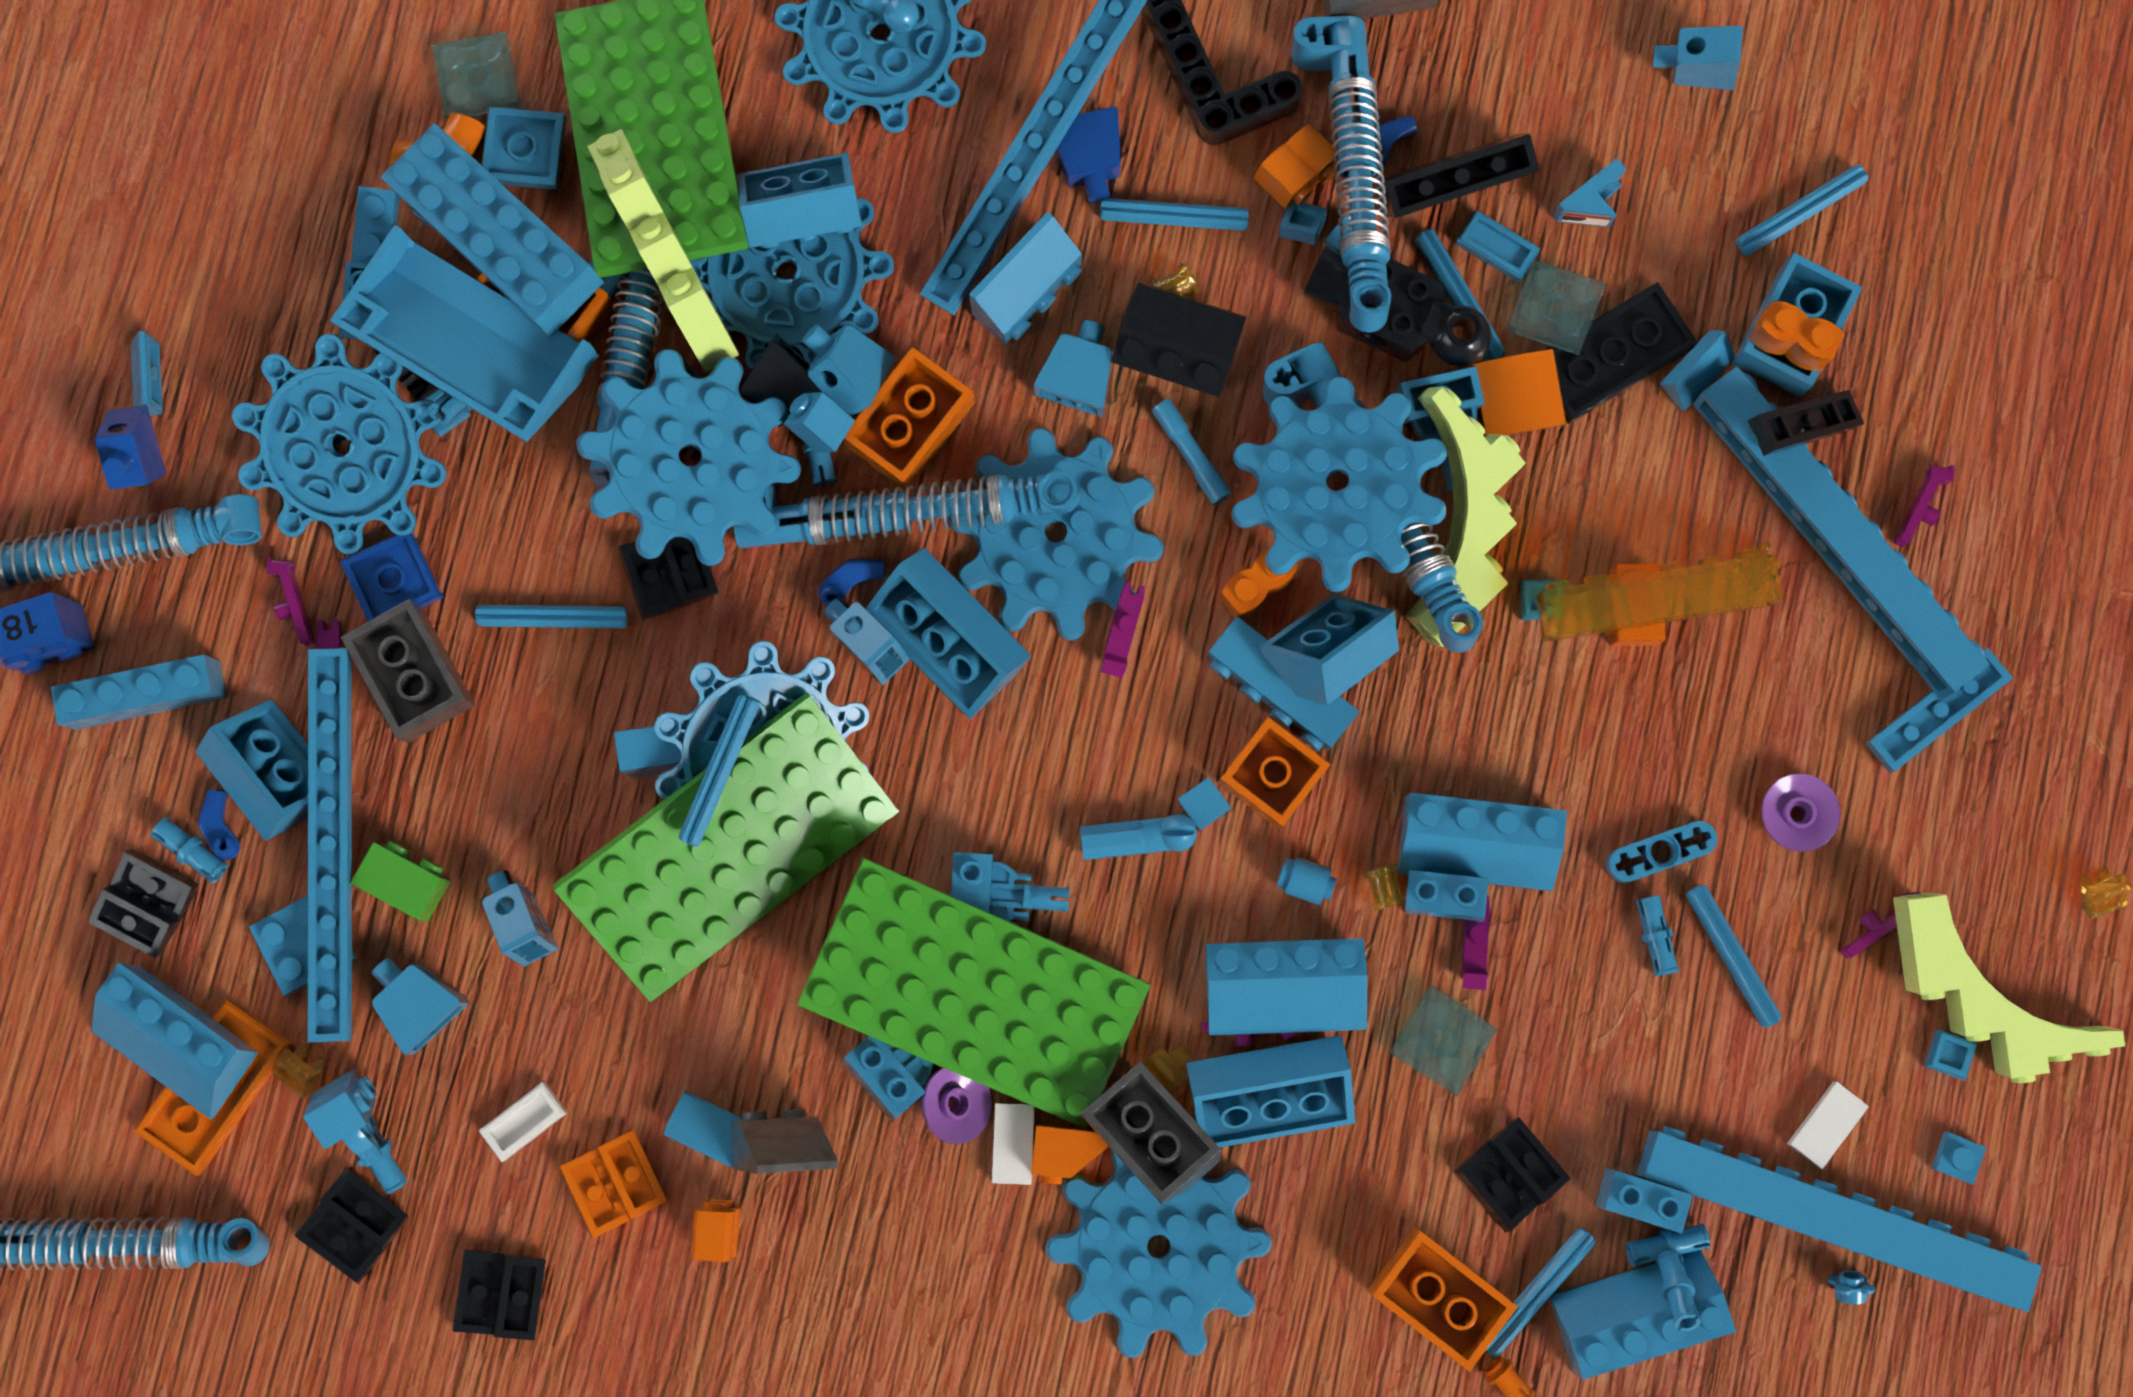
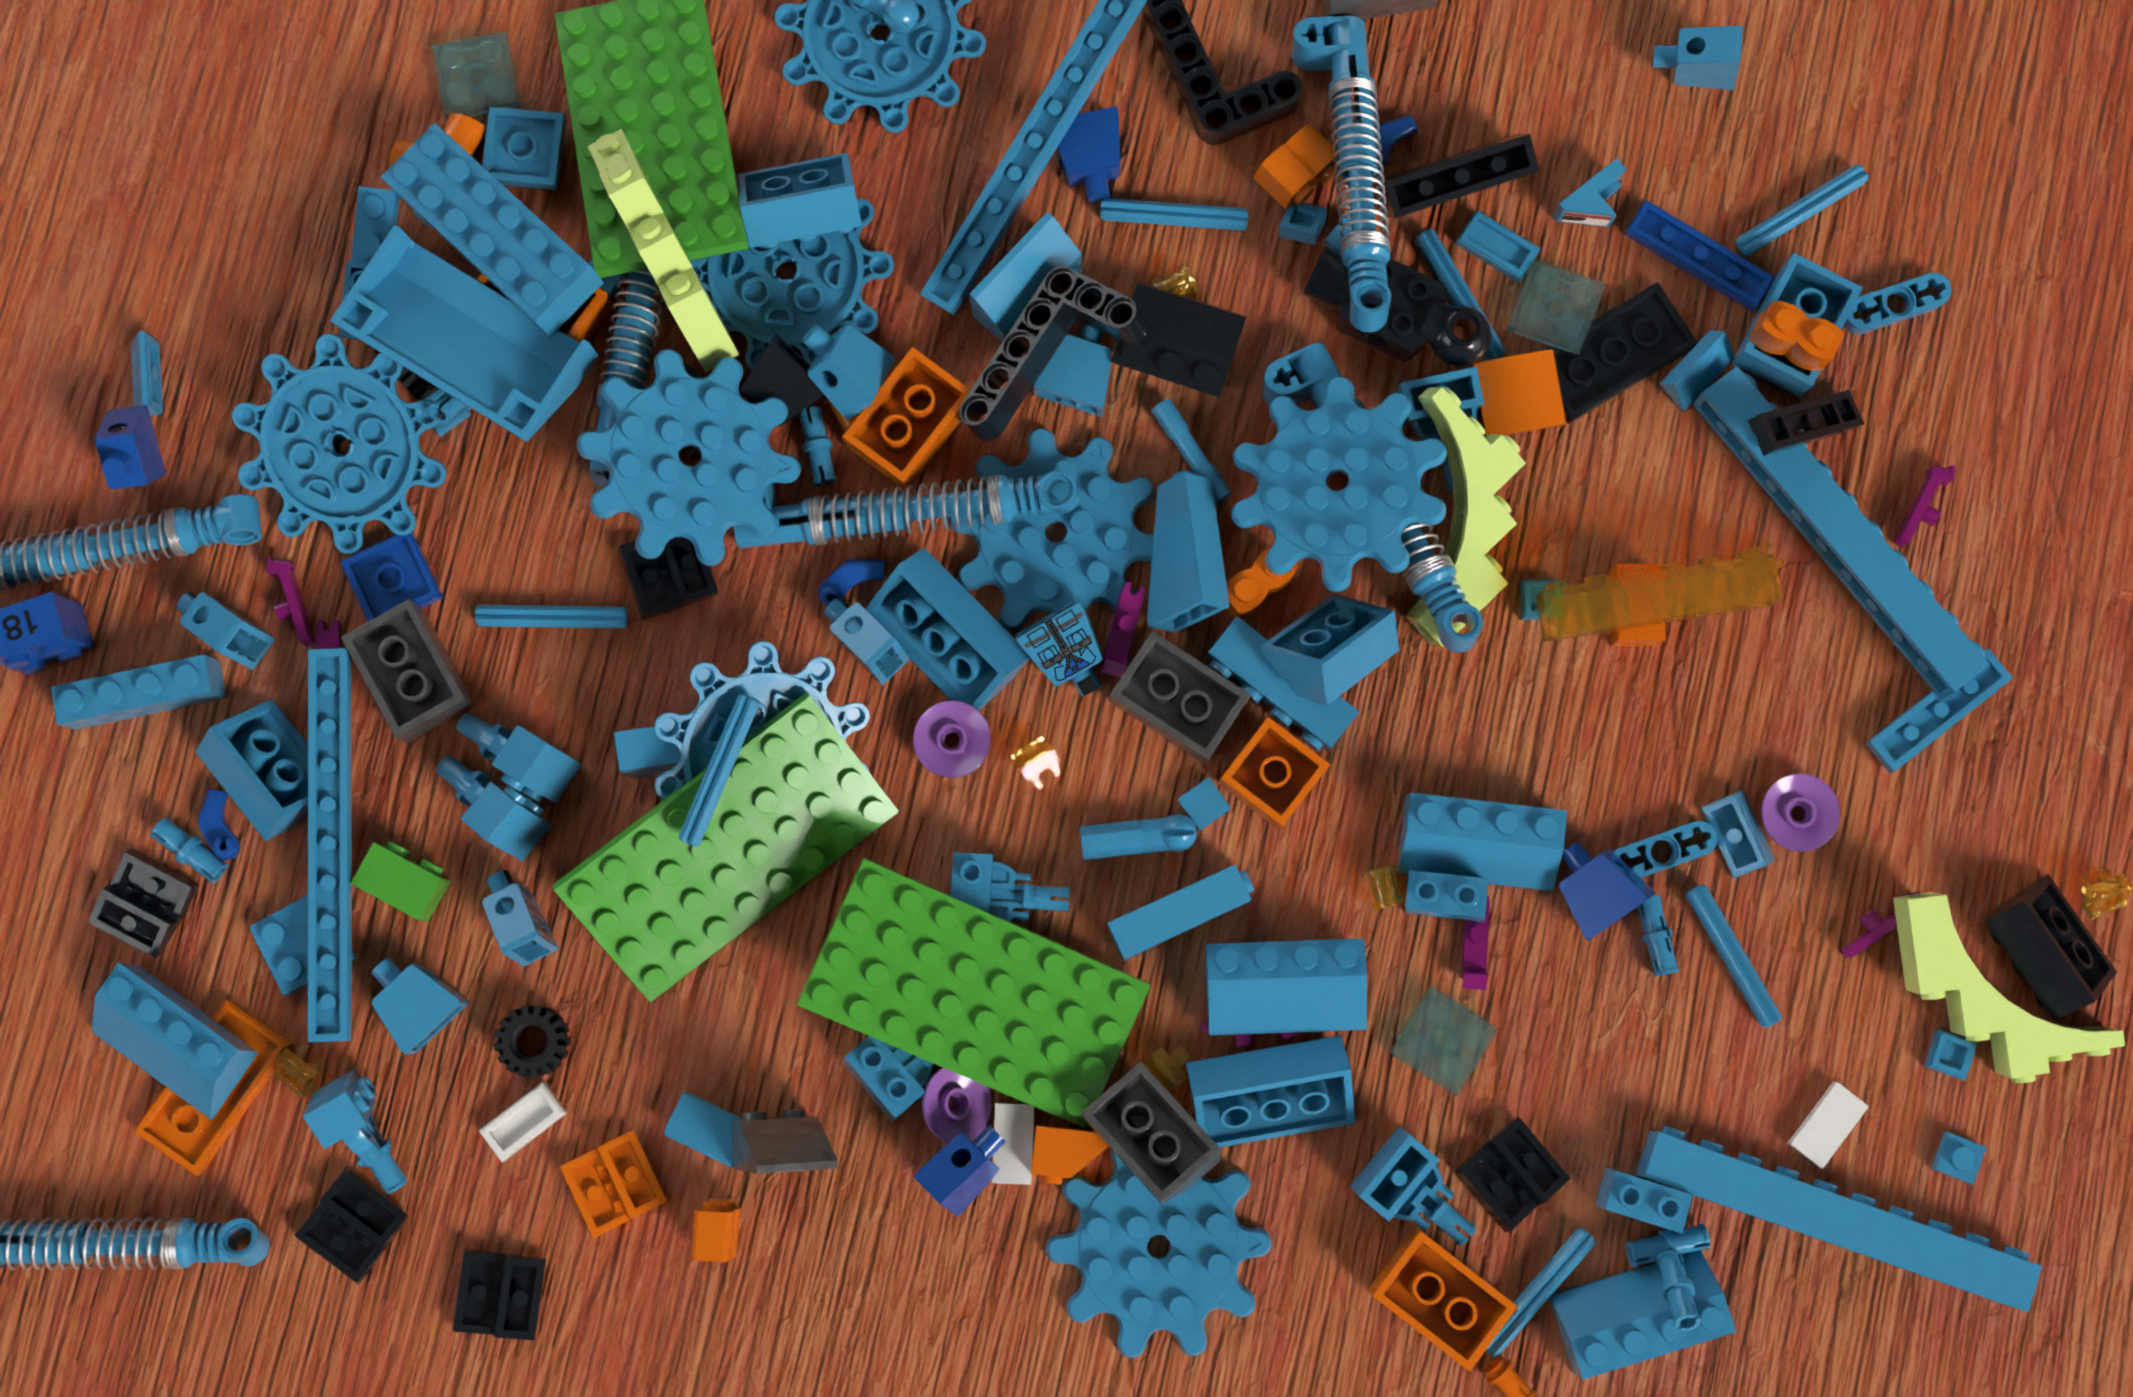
dark azure brick [784,392,855,452] -> none
dark azure brick [1276,856,1337,905] -> none
dark azure plate [1828,1270,1875,1304] -> none
none -> dark azure torso [177,591,275,670]
none -> dark azure brick [436,755,552,862]
none -> dark azure brick [456,712,582,803]
none -> black tyre [494,1006,571,1077]
none -> medium lavender dish [913,701,991,778]
none -> blue torso [913,1125,1006,1217]
none -> black beam [960,266,1148,441]
none -> clear yellow tile [1011,735,1060,788]
none -> torso [1016,597,1103,696]
none -> dark azure slope [1107,865,1254,961]
none -> flat silver brick [1109,631,1251,765]
none -> dark azure slope [1147,471,1230,633]
none -> dark azure brick [1349,1126,1476,1246]
none -> blue torso [1559,840,1655,941]
none -> blue tile [1624,199,1775,312]
none -> dark azure slope [1701,790,1775,879]
none -> dark azure beam [1844,273,1952,334]
none -> black slope [1985,874,2117,1020]

